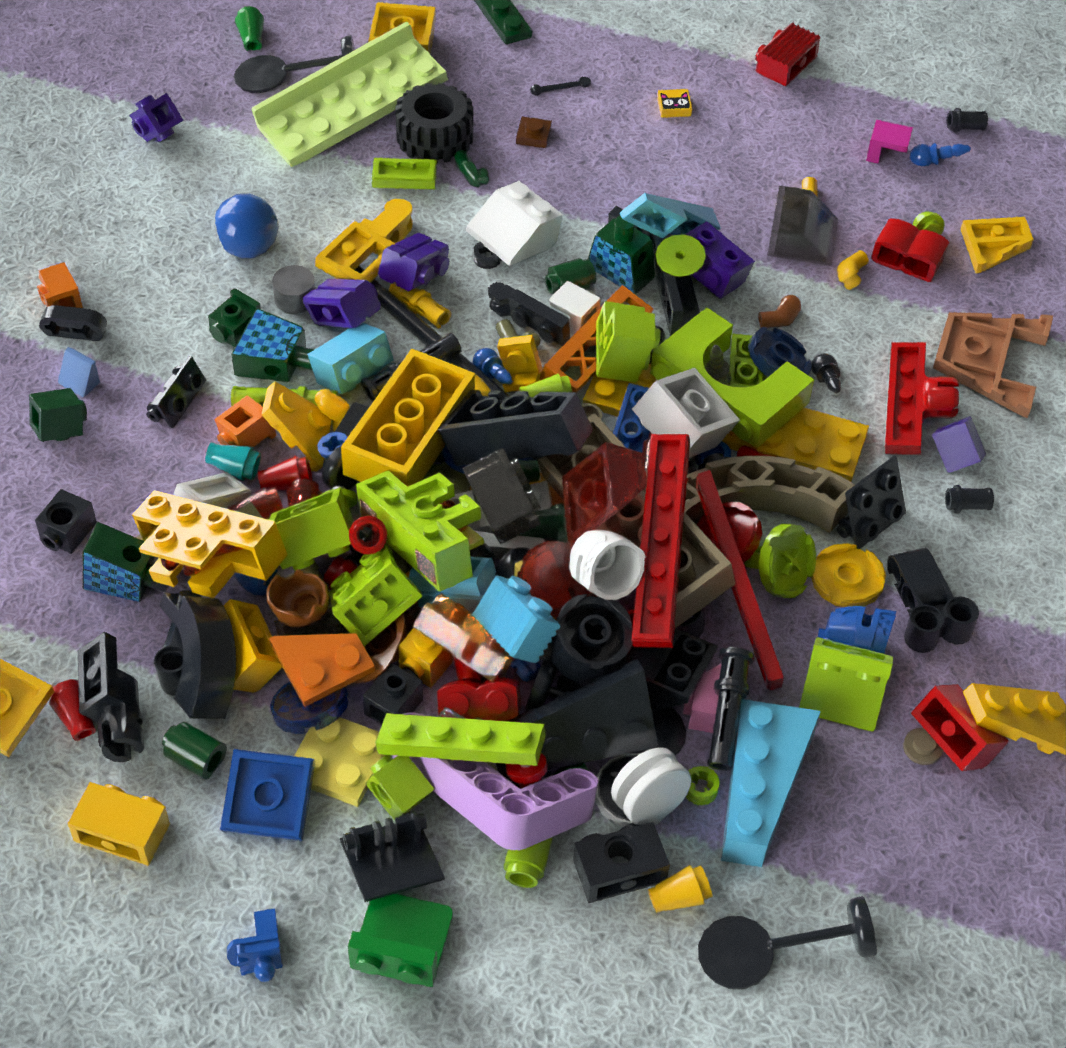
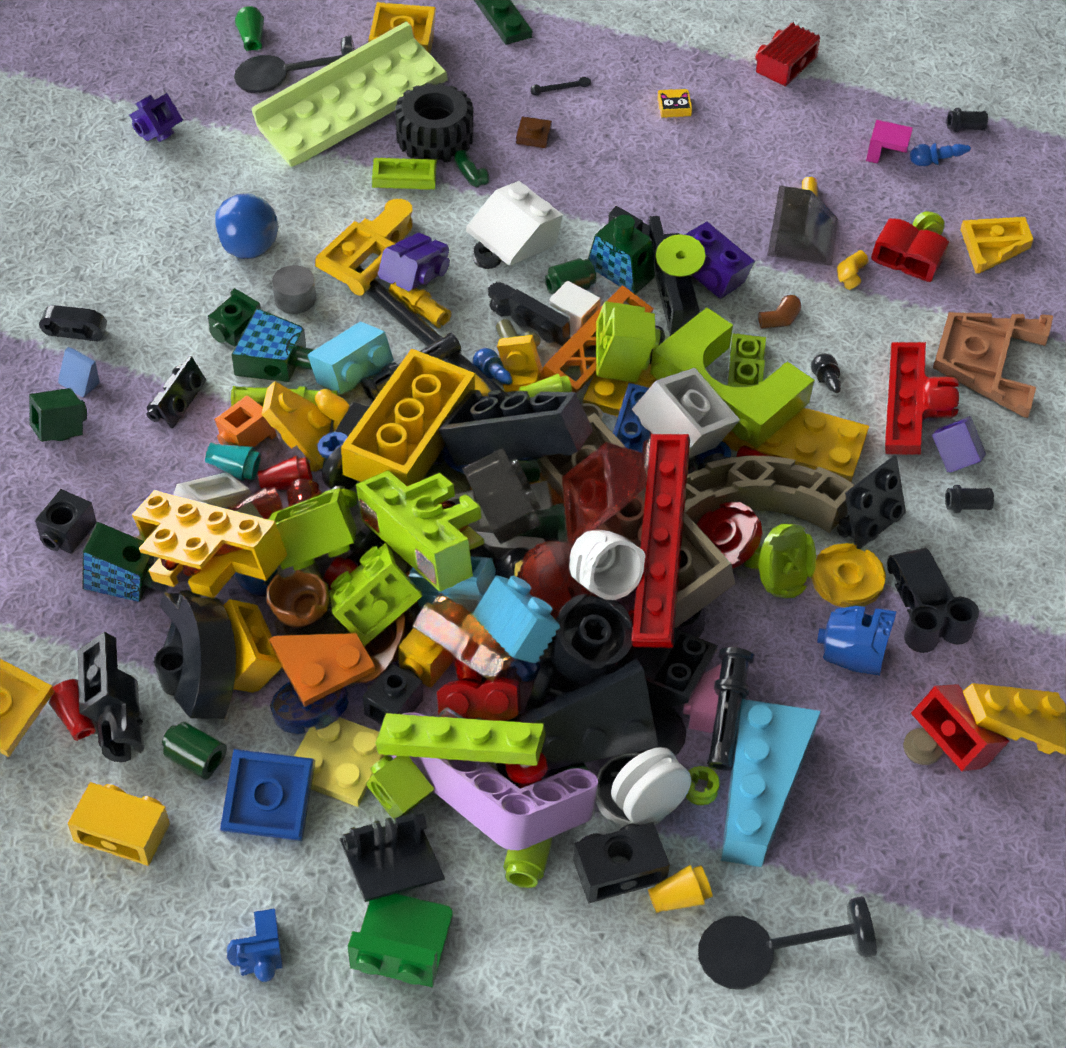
orange brick [37,262,83,308] -> none
dark purple brick [303,279,381,328] -> none
red cone [349,516,387,554] -> none
medium azure slope [620,193,721,238] -> none
red tile [696,470,784,691] -> none
clear smoke bar [705,345,732,386] -> none
dark blue tile [748,327,812,377] -> none
lime bracket [799,637,893,731] -> none

